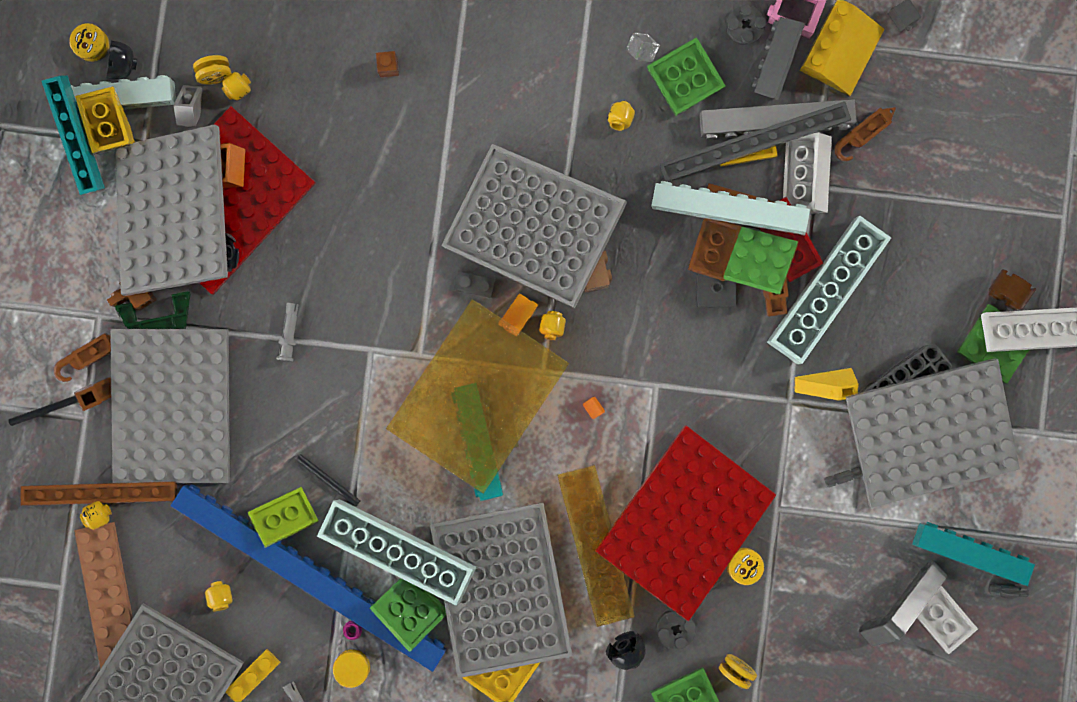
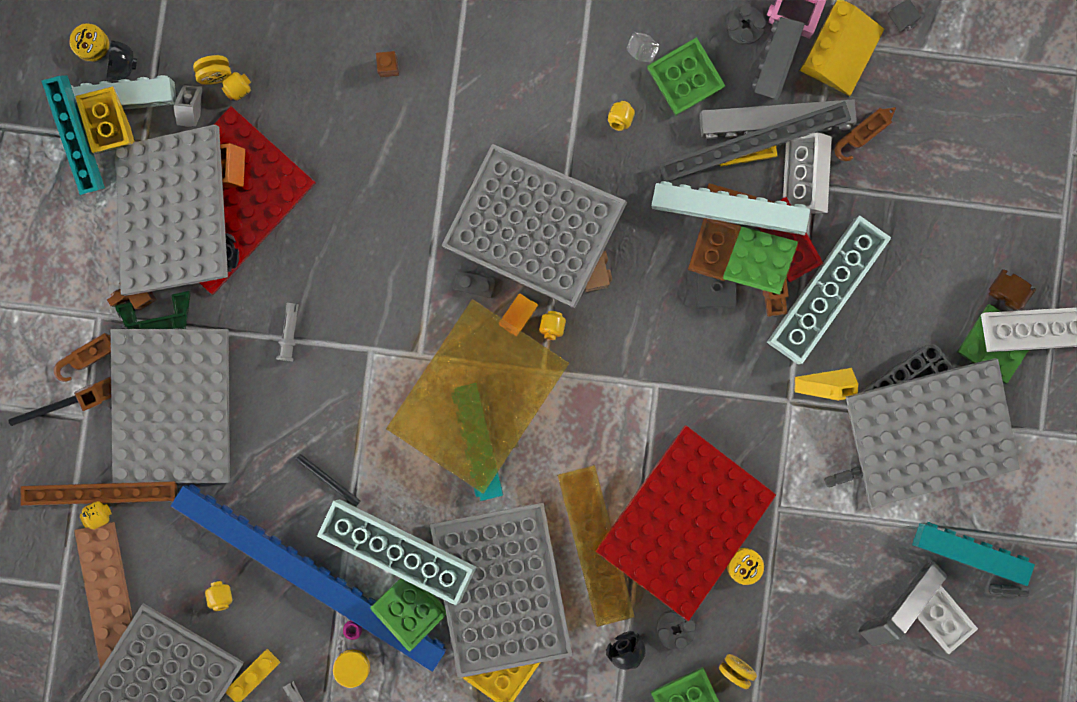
lime plate [248,487,319,548] -> none
orange slope [583,396,605,419] -> none

